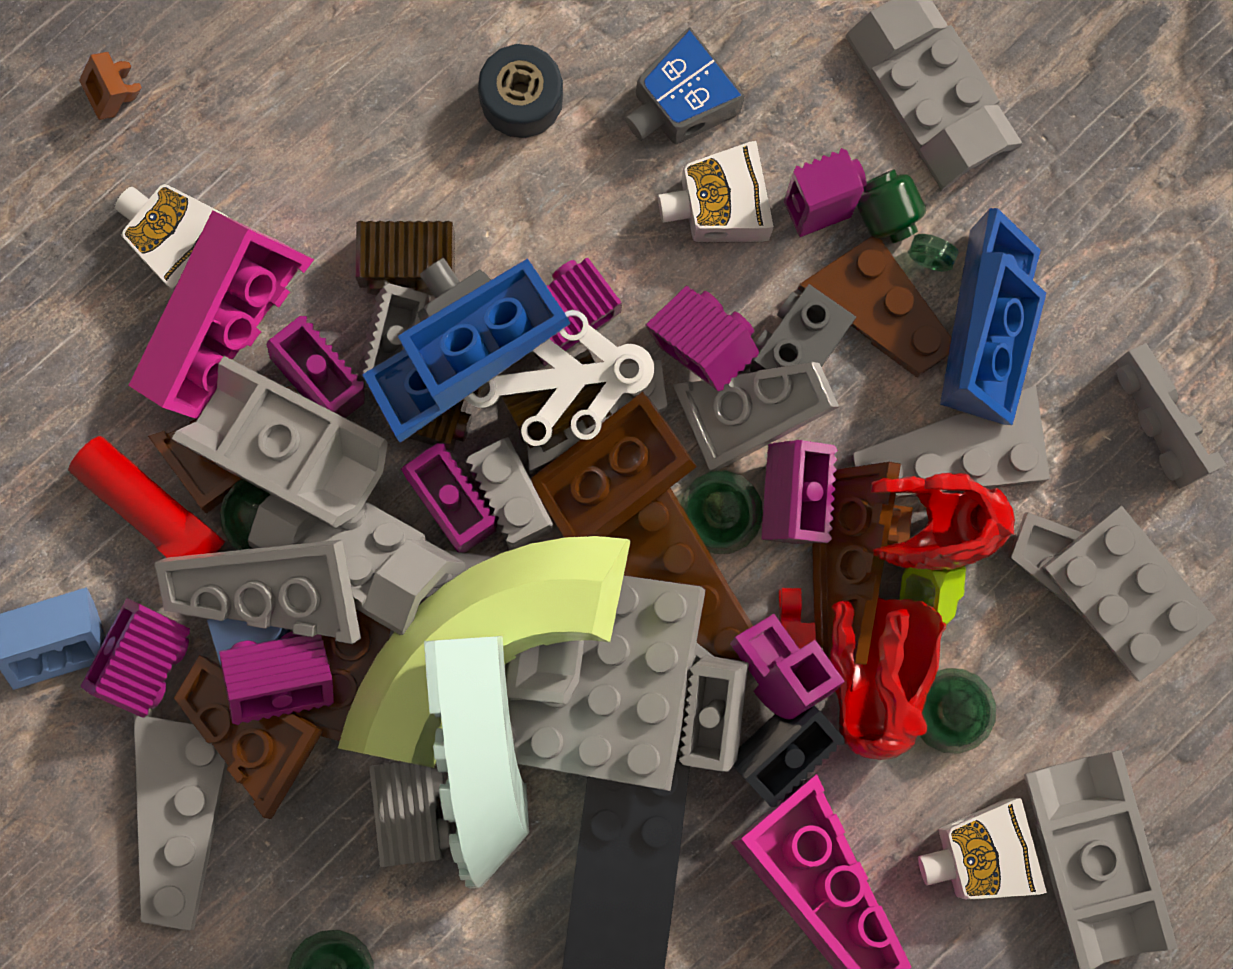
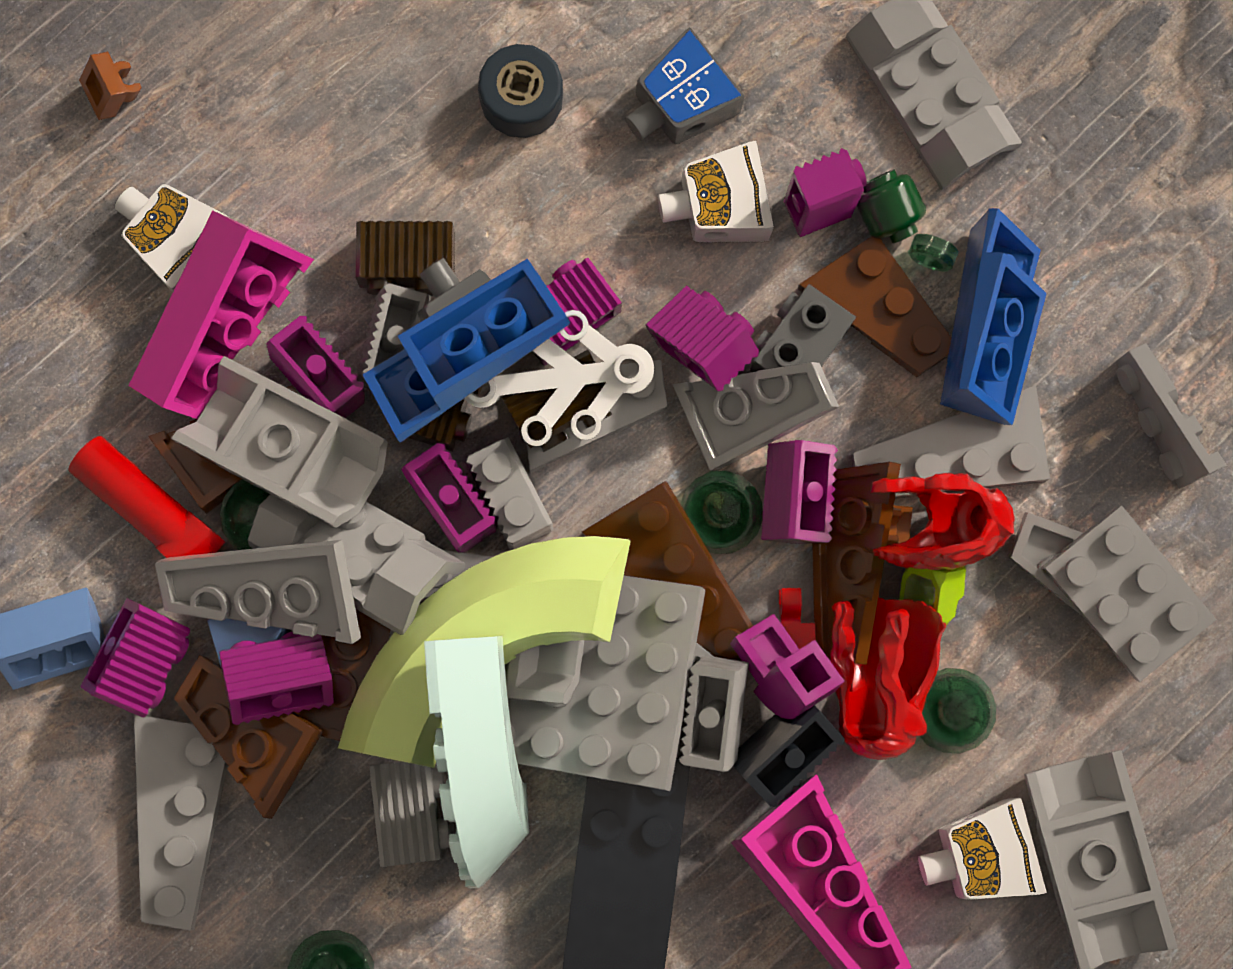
reddish brown plate [530,392,697,538] -> none

